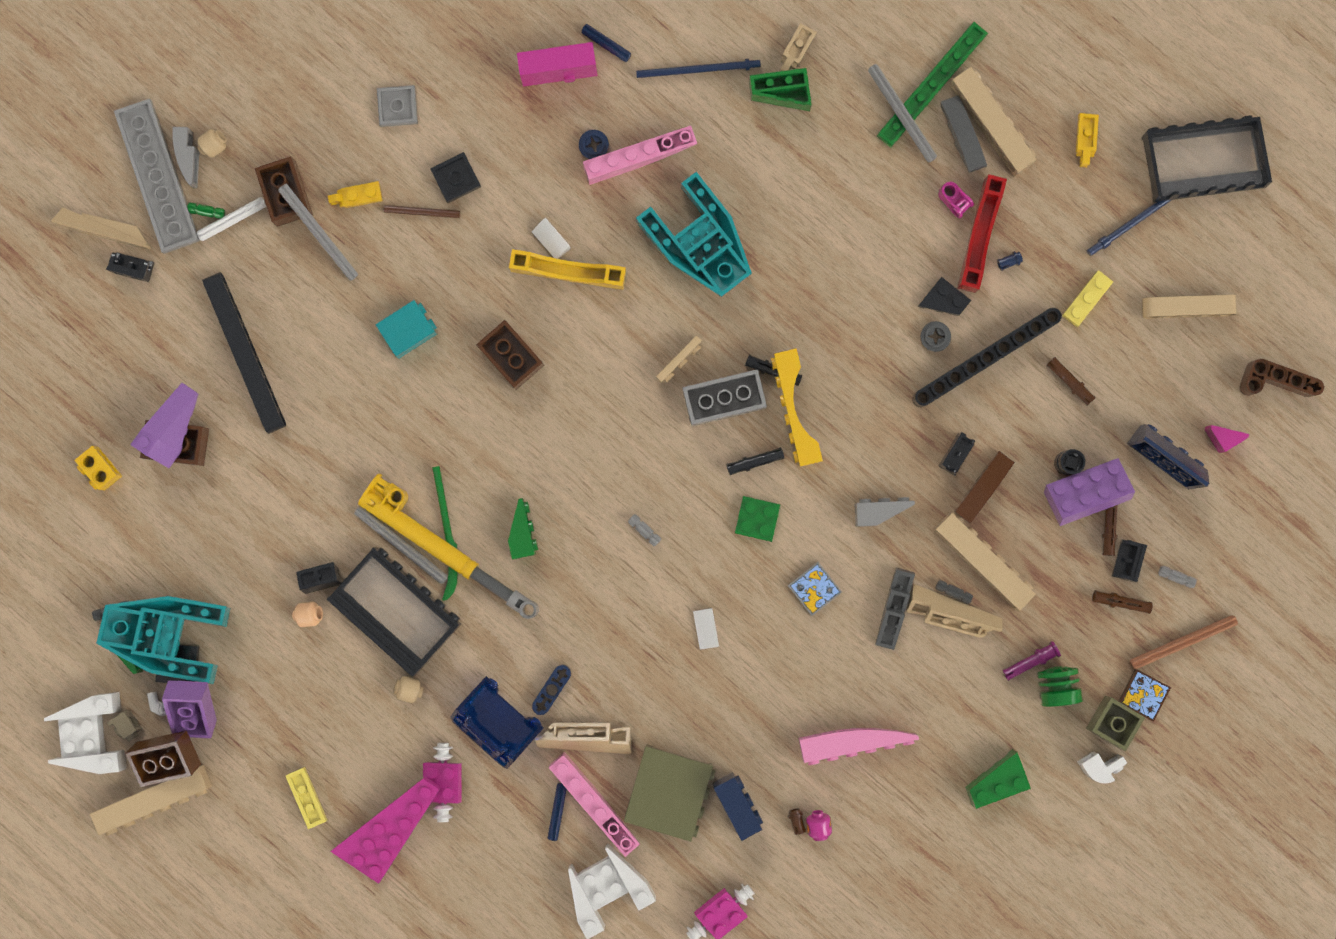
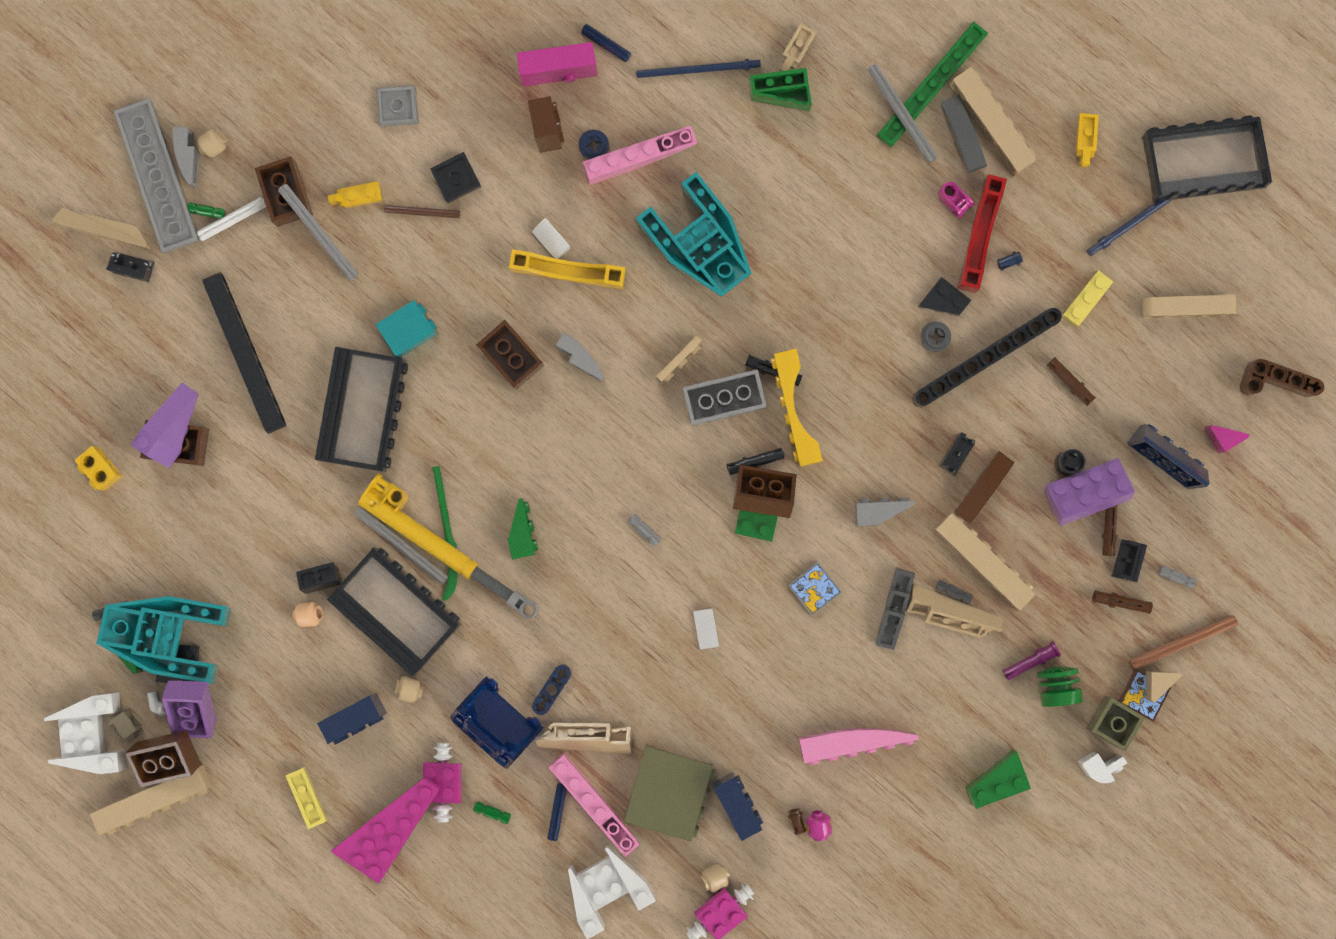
none -> window [315,347,408,472]
none -> dark blue brick [317,693,387,745]
none -> green axle [473,802,511,824]
none -> reddish brown brick [528,96,564,153]
none -> light grey slope [556,332,604,382]
none -> tan head [700,863,730,893]
none -> reddish brown brick [733,465,797,518]
none -> tan slope [1146,671,1182,703]

